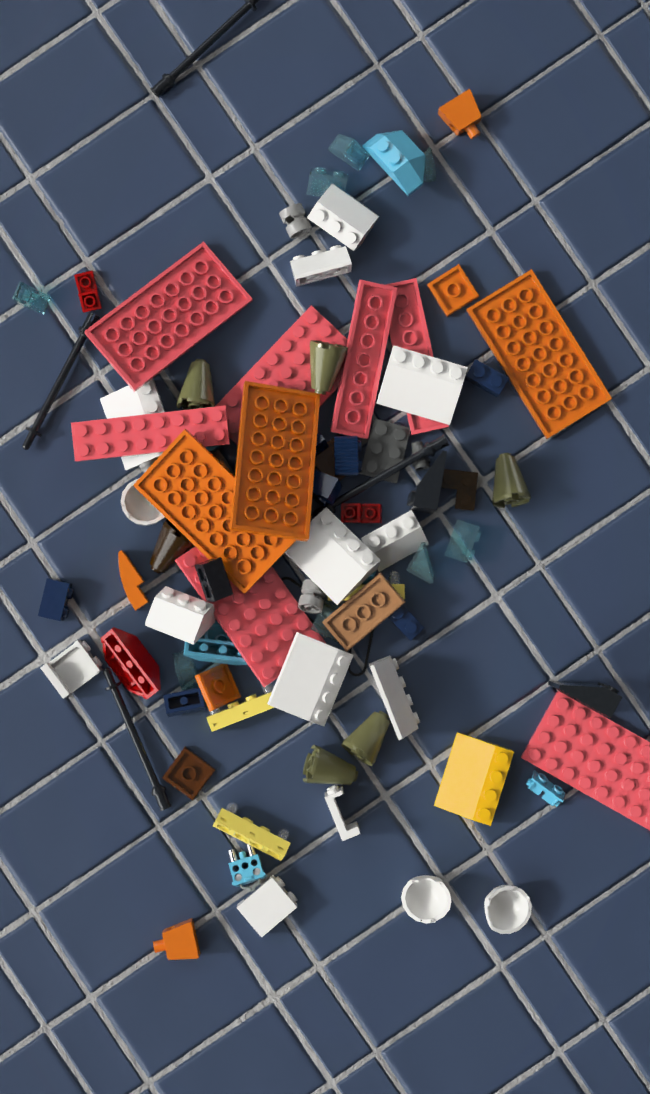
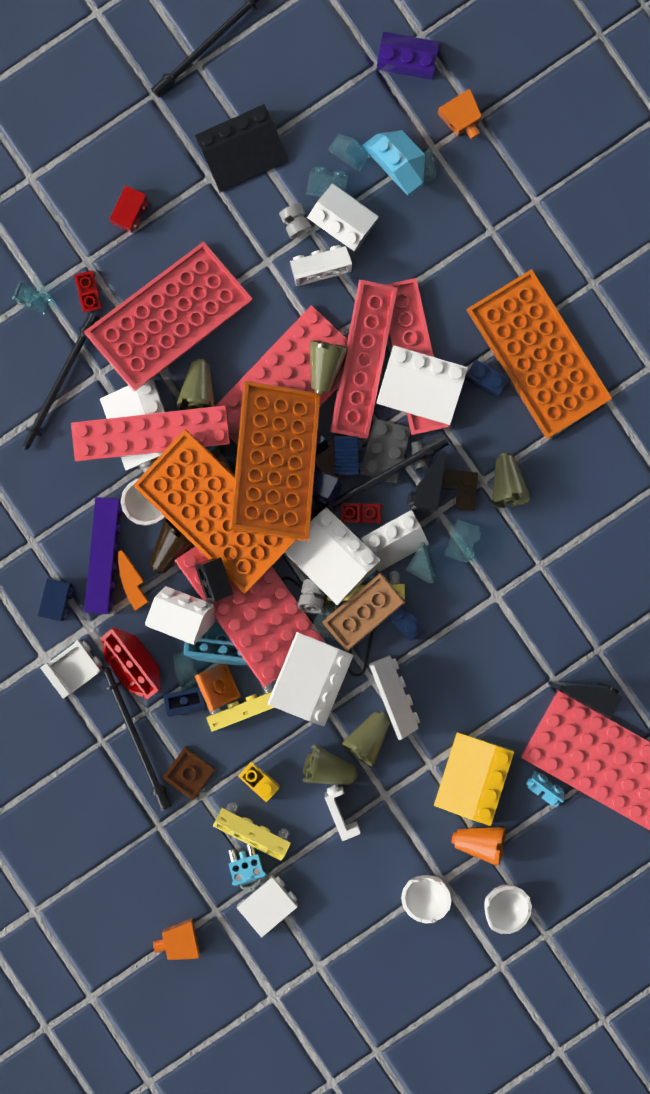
orange tile [427,264,479,317] -> none
none -> dark purple brick [84,497,123,614]
none -> red brick [109,185,149,233]
none -> black slope [195,104,289,193]
none -> yellow slope [238,762,280,802]
none -> dark purple slope [376,32,439,80]
none -> orange cone [452,827,506,866]

